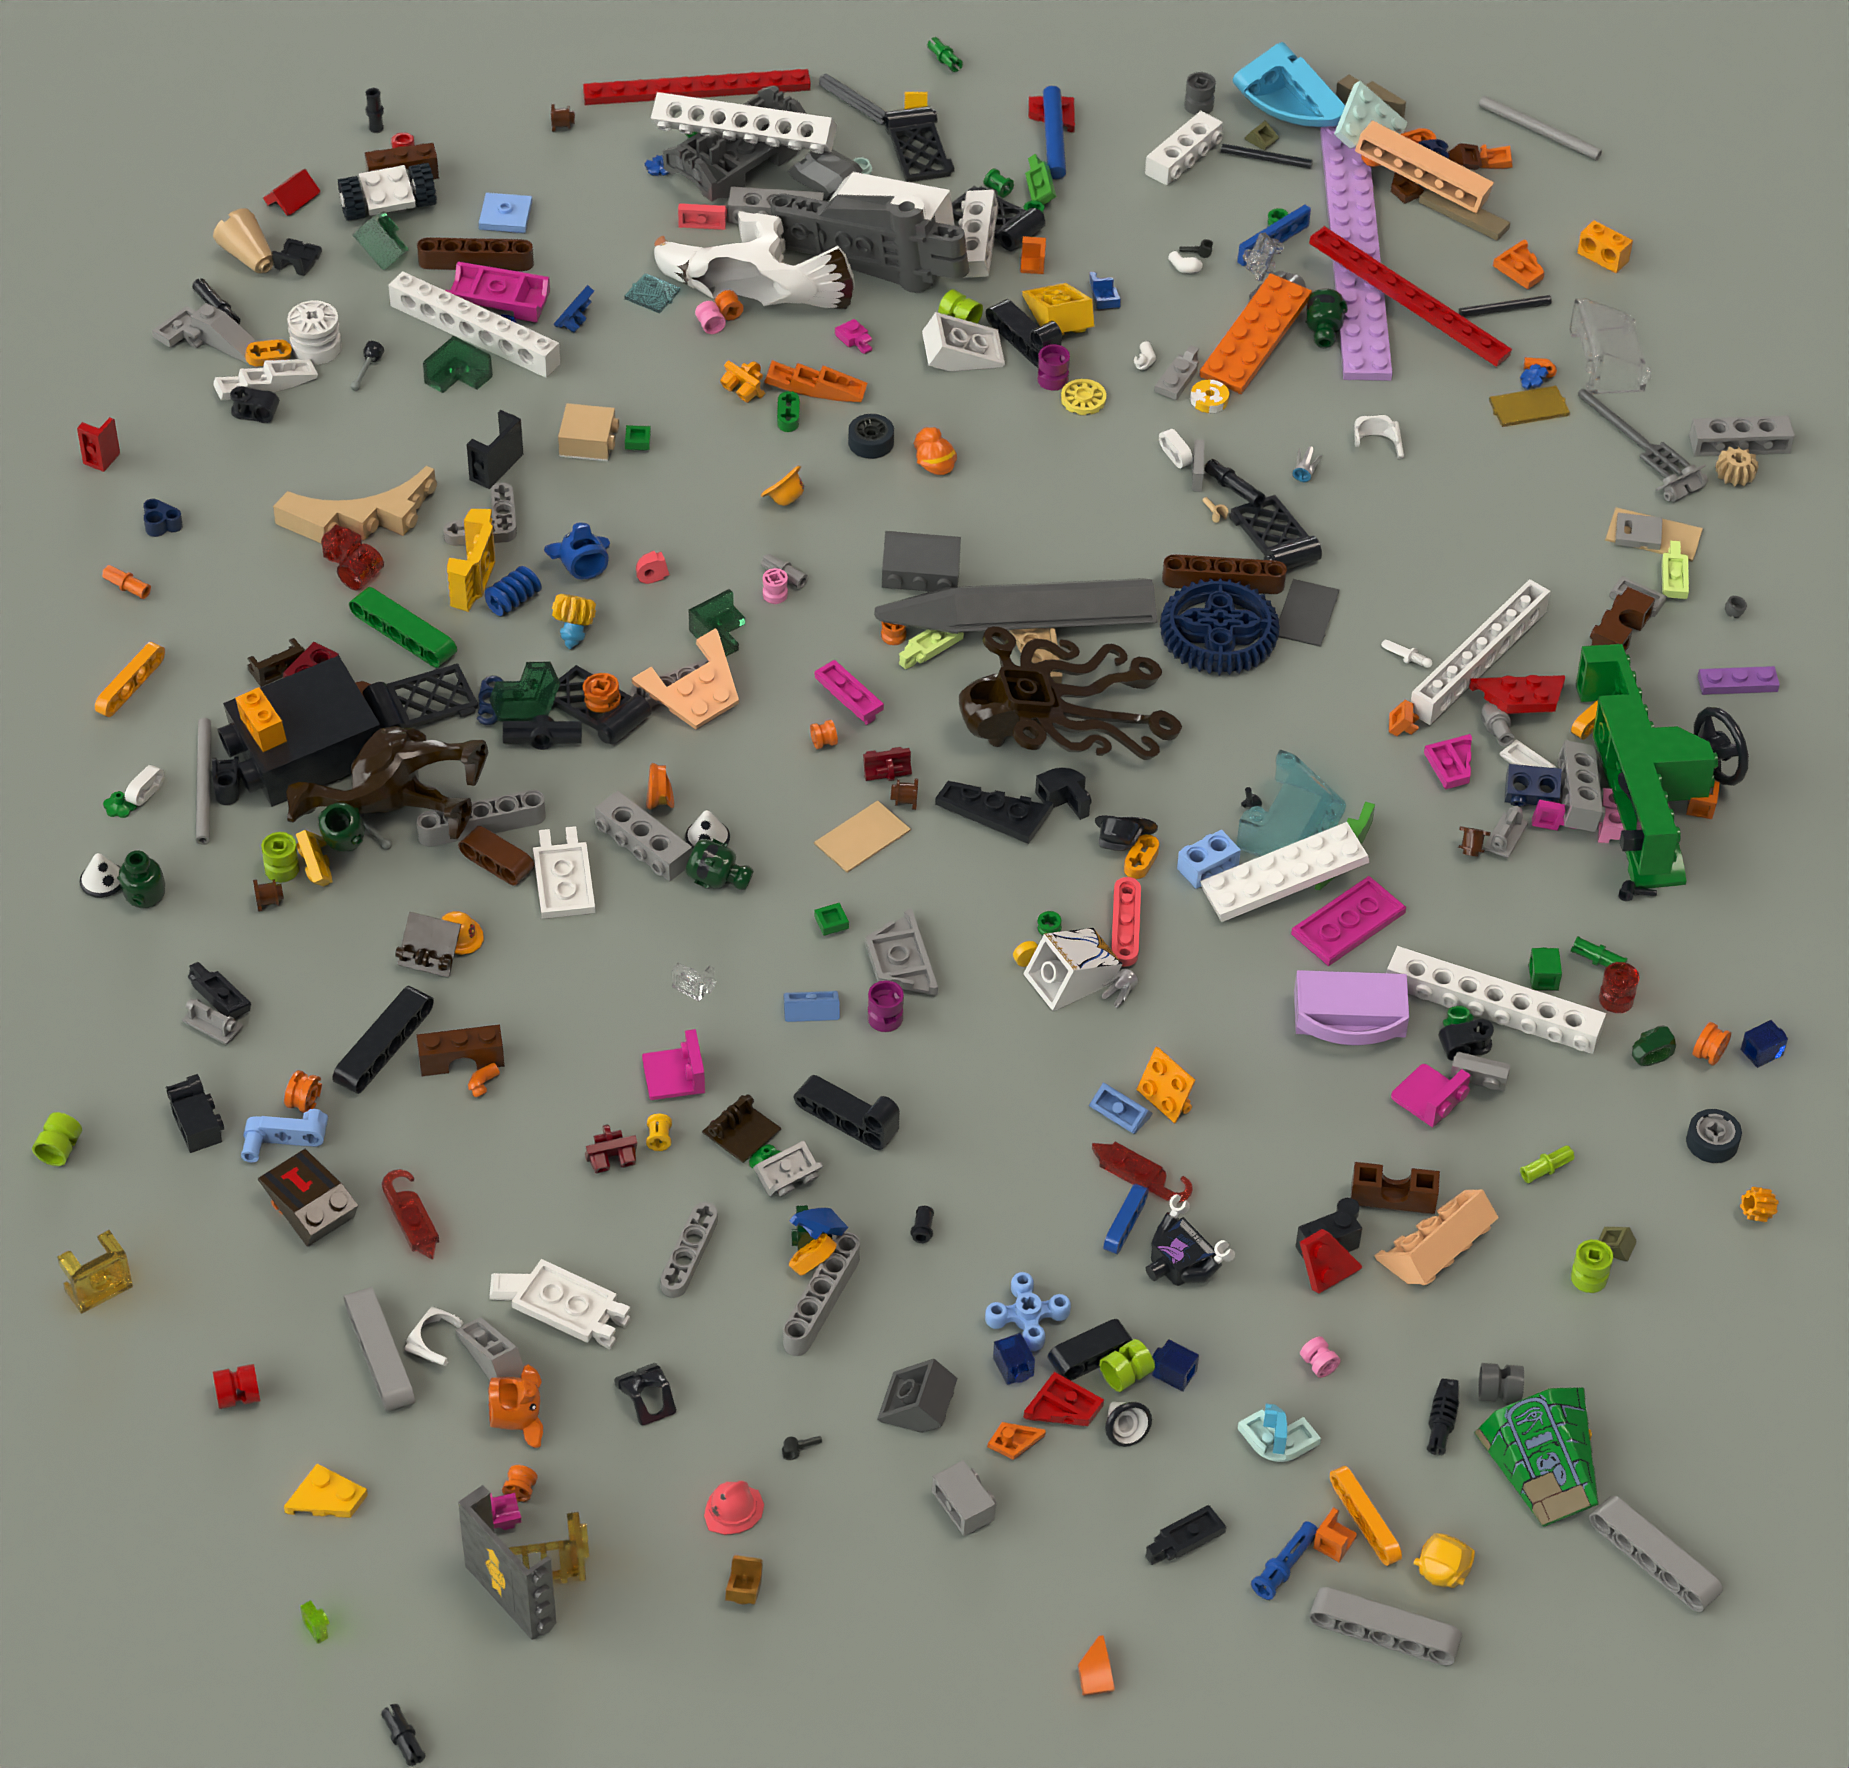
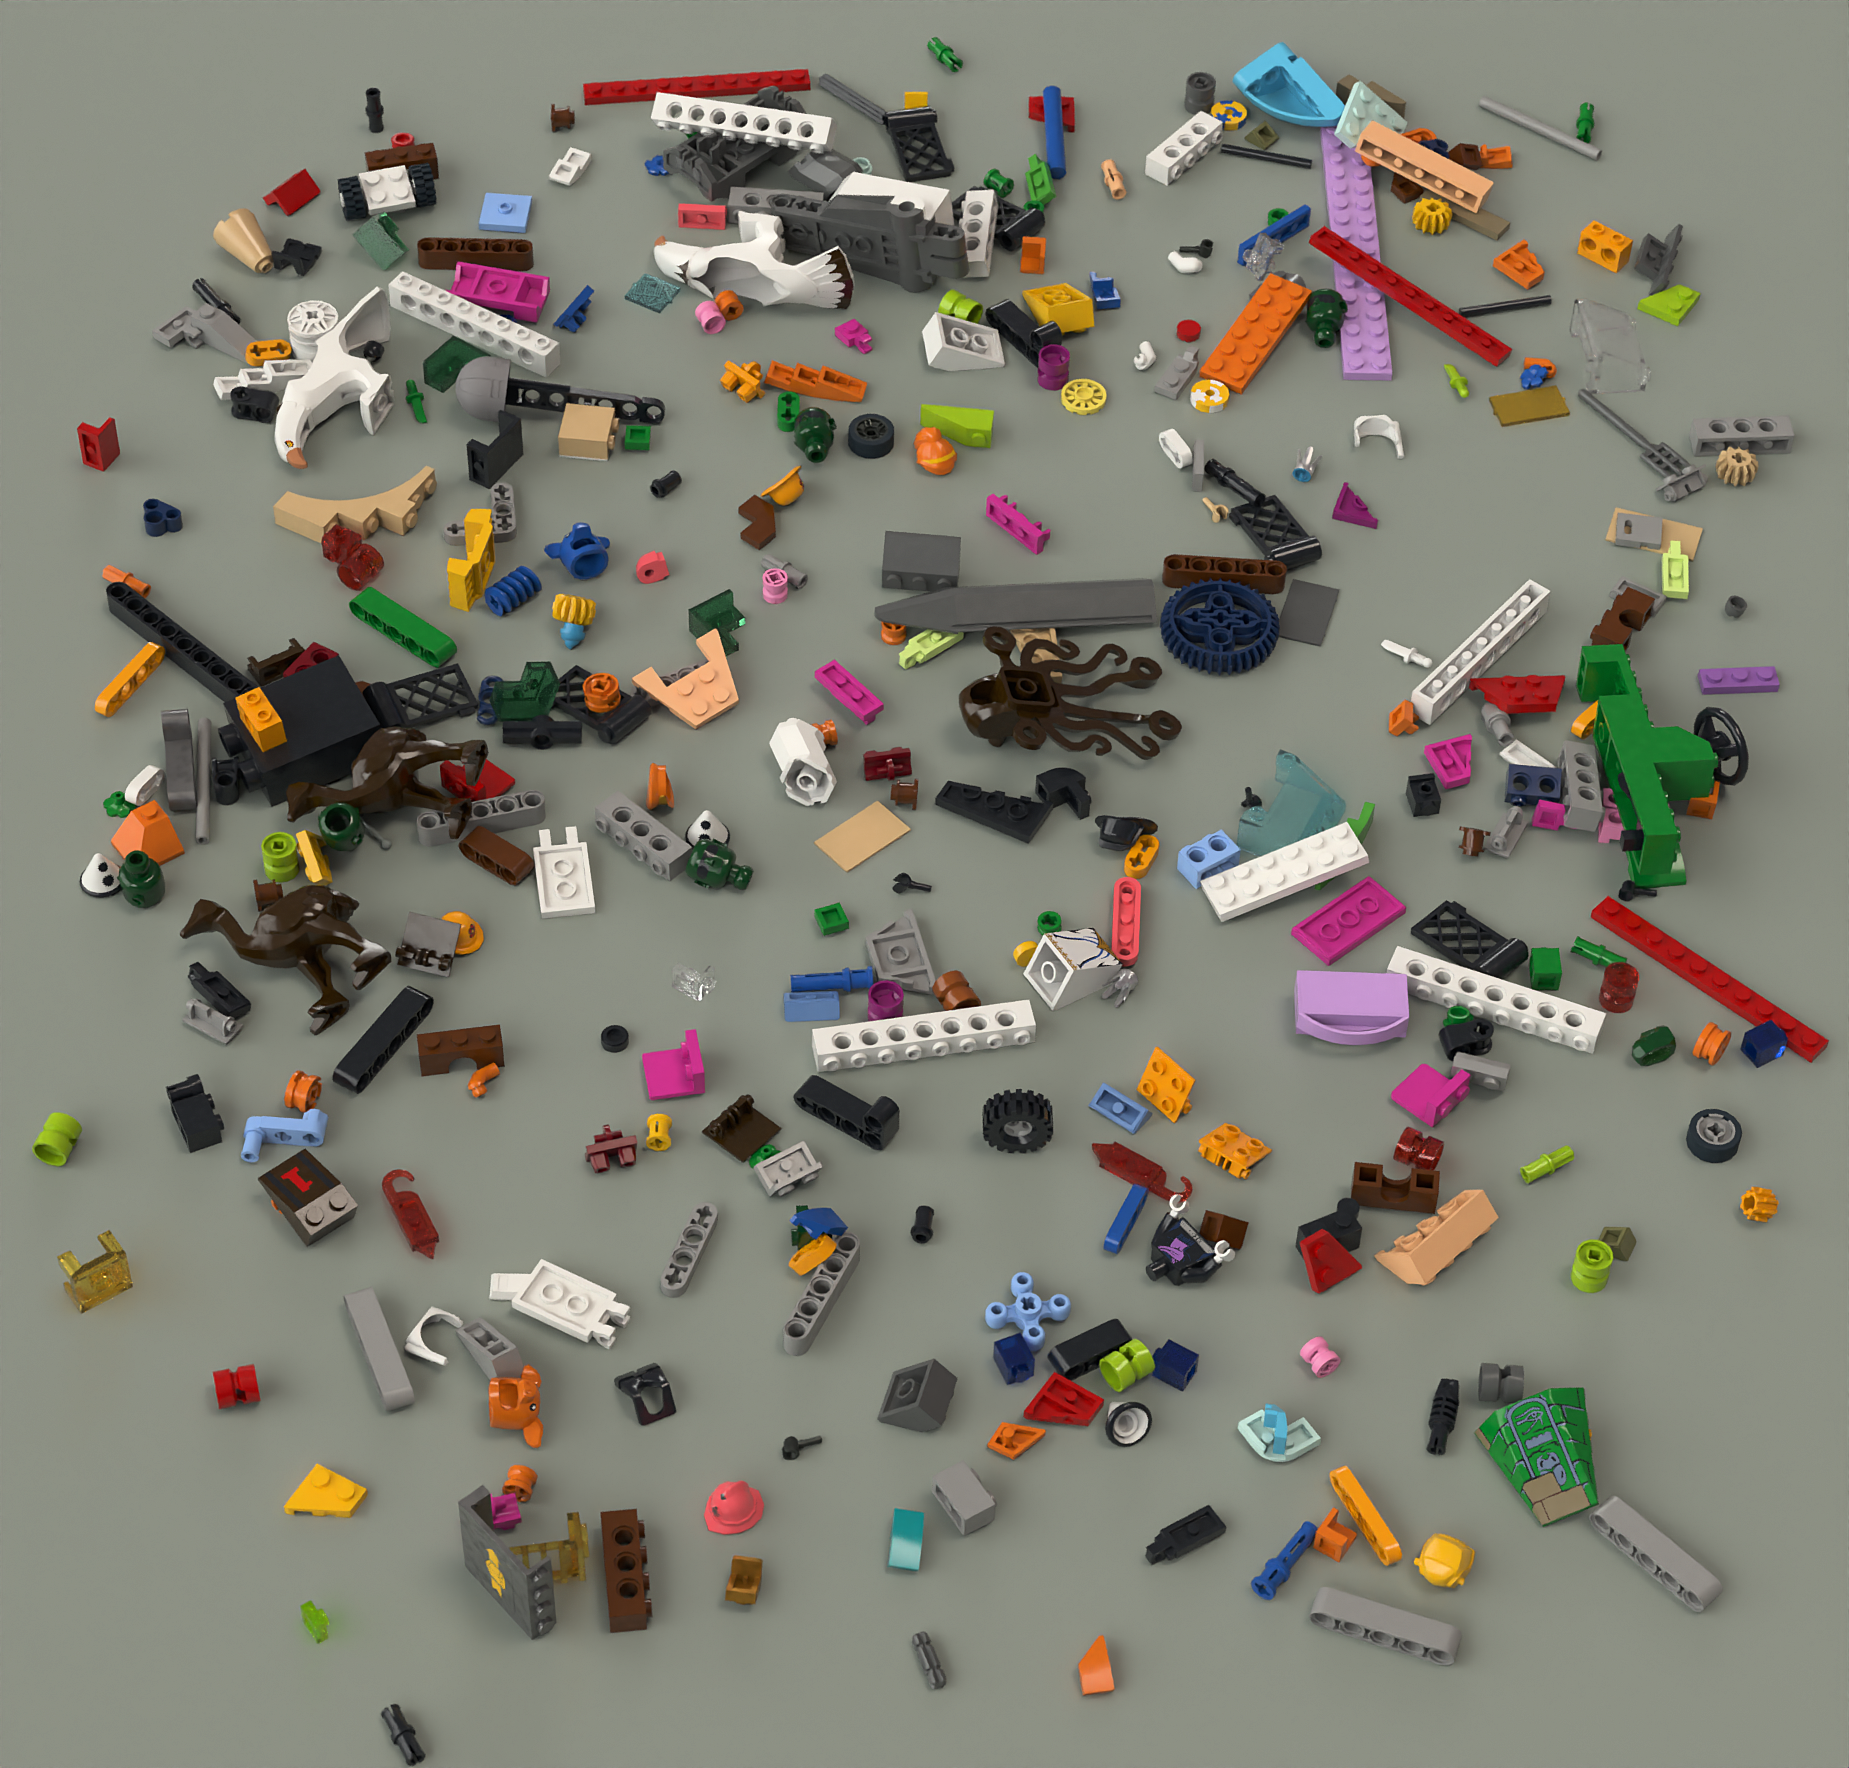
none -> black beam [106,582,258,702]
none -> orange slope [111,800,185,866]
none -> flat silver beam [161,709,197,811]
none -> dark brown animal [180,885,391,1035]
none -> white animal [275,286,395,469]
none -> green piece [405,379,427,423]
none -> red bracket [440,759,515,802]
none -> piece [456,356,665,423]
none -> white slope [549,147,592,186]
none -> reddish brown brick [600,1509,652,1633]
none -> black tile [601,1025,629,1053]
none -> black pin [650,470,682,498]
none -> reddish brown tile [738,495,776,550]
none -> white brick [769,718,837,806]
none -> blue pin [790,966,873,992]
none -> dark green piece [794,407,837,463]
none -> white brick [812,1000,1036,1072]
none -> teal slope [887,1508,924,1571]
none -> black hand [892,873,932,893]
none -> dark grey axle [912,1631,946,1689]
none -> lime slope [920,404,994,448]
none -> dark orange wheel [932,970,981,1011]
none -> black wheel [982,1089,1053,1153]
none -> dark pink plate [986,494,1051,555]
none -> light nougat pin [1101,159,1126,199]
none -> red tile [1176,320,1201,342]
none -> light orange hinge [1198,1123,1272,1179]
none -> reddish brown panel [1199,1210,1249,1249]
none -> yellow piece [1211,100,1247,131]
none -> magenta tile [1332,482,1378,529]
none -> clear red wheel [1393,1126,1445,1170]
none -> black brick [1406,773,1441,817]
none -> black piece [1411,900,1529,980]
none -> yellow gear [1412,197,1452,235]
none -> lime piece [1444,364,1469,398]
none -> green pin [1576,102,1595,143]
none -> red plate [1591,896,1829,1063]
none -> dark grey bracket [1634,224,1683,296]
none -> lime wing [1637,284,1701,326]

